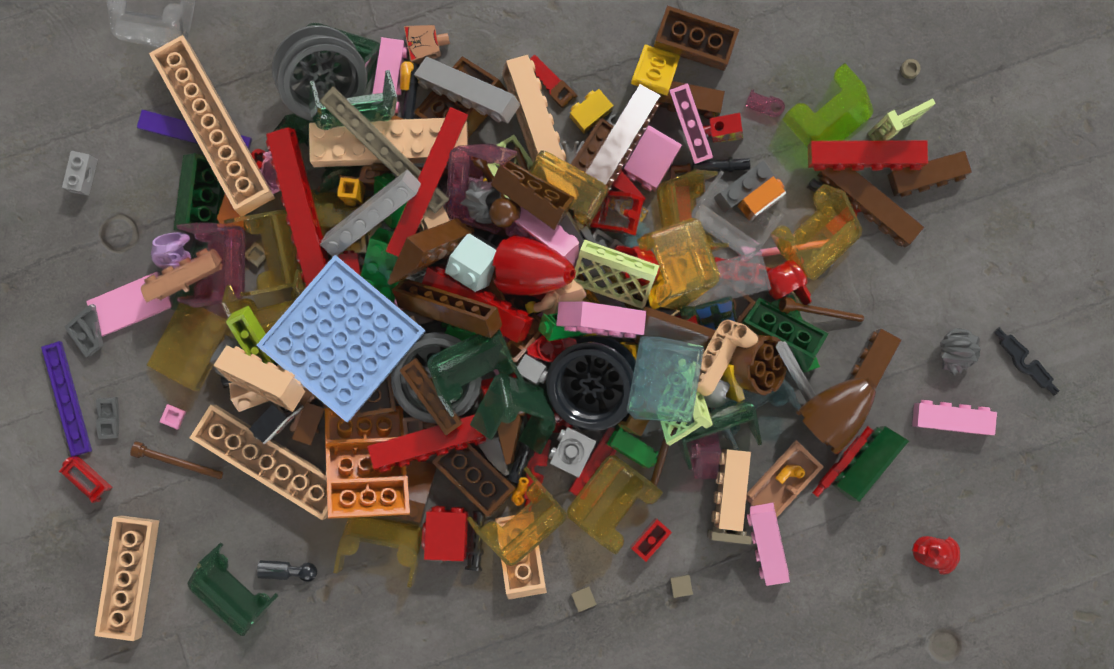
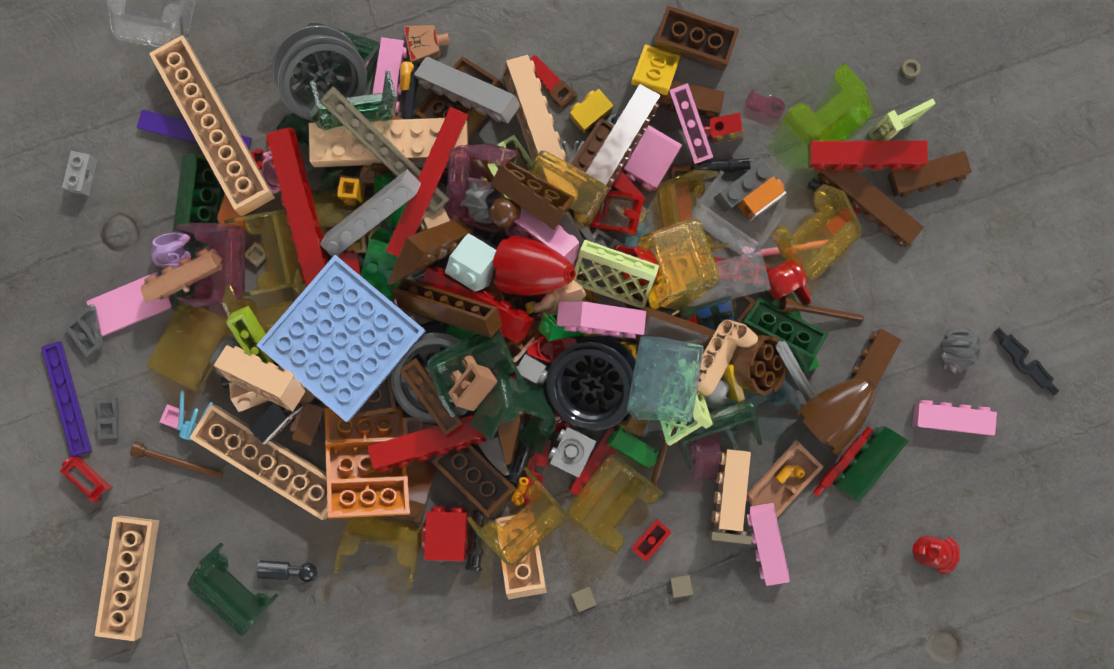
none -> medium azure plant [177,390,213,440]
none -> nougat brick [448,356,498,411]

